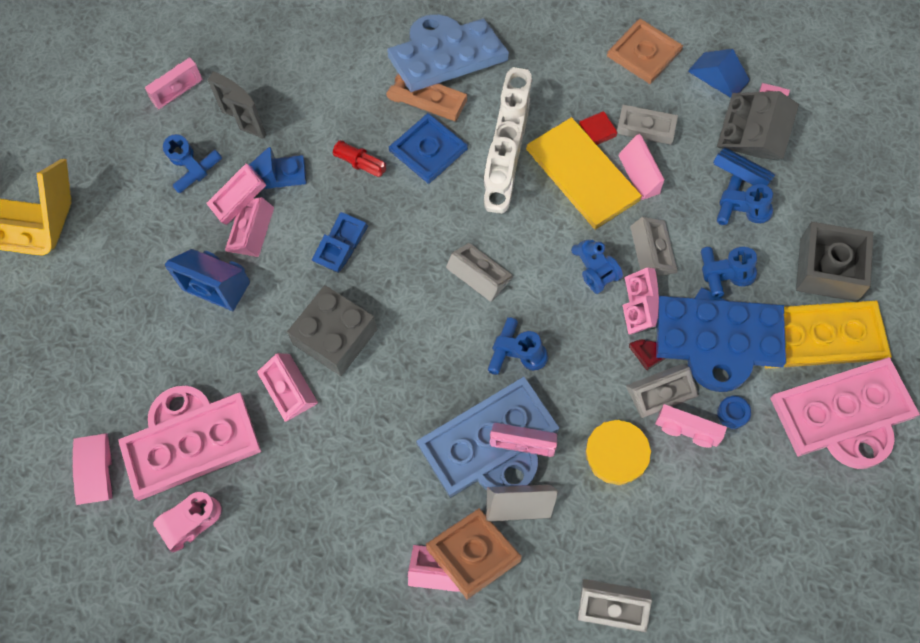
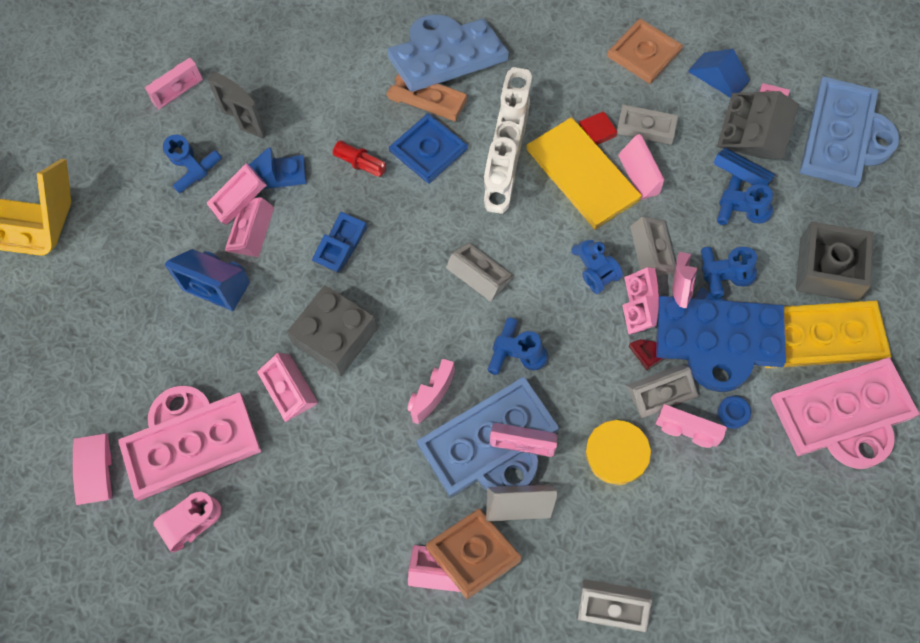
none -> bright pink slope [408,359,455,424]
none -> bright pink slope [672,252,697,308]
none -> medium blue plate [799,77,899,188]

